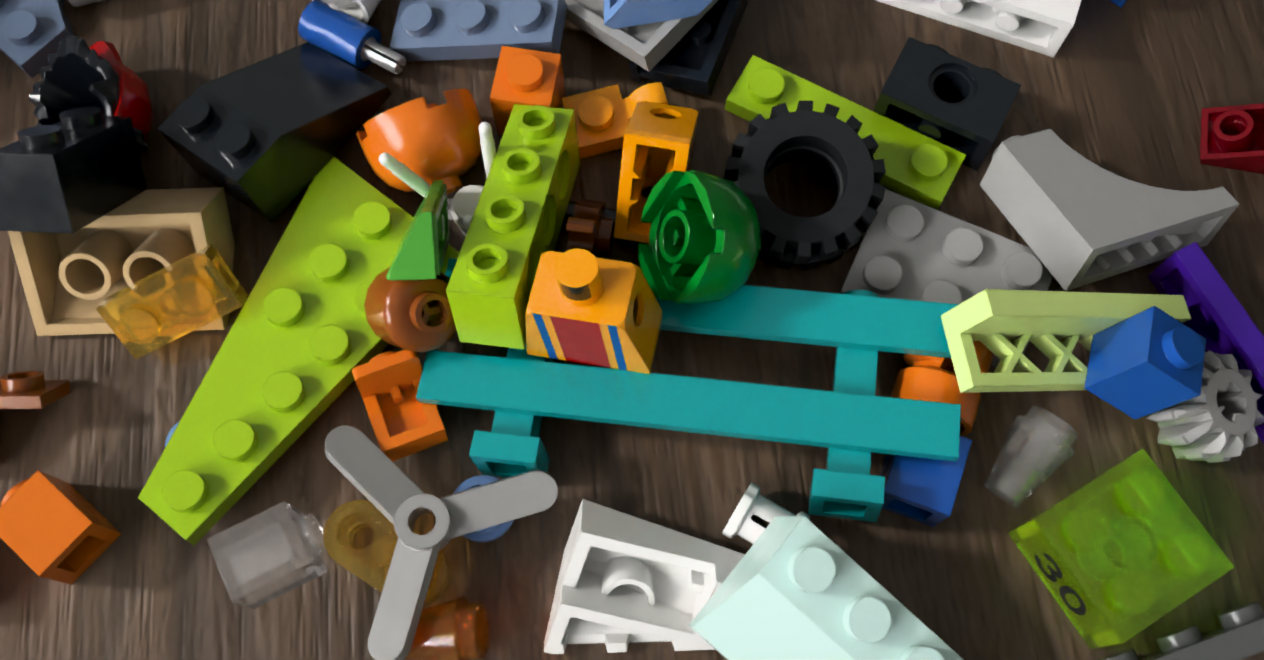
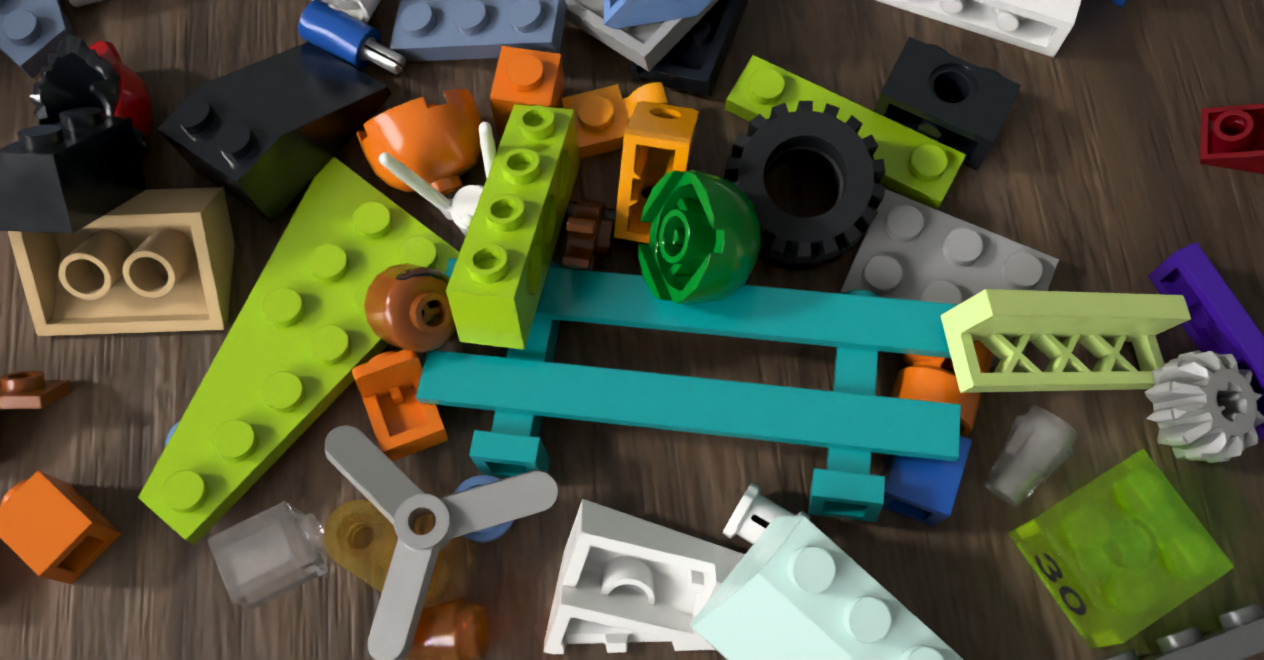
clear yellow plate [96,244,249,360] -> none
bright green slope [386,180,450,281] -> none
light orange torso [525,248,663,374] -> none
light grey arch [980,129,1239,291] -> none
blue brick [1084,306,1206,420] -> none

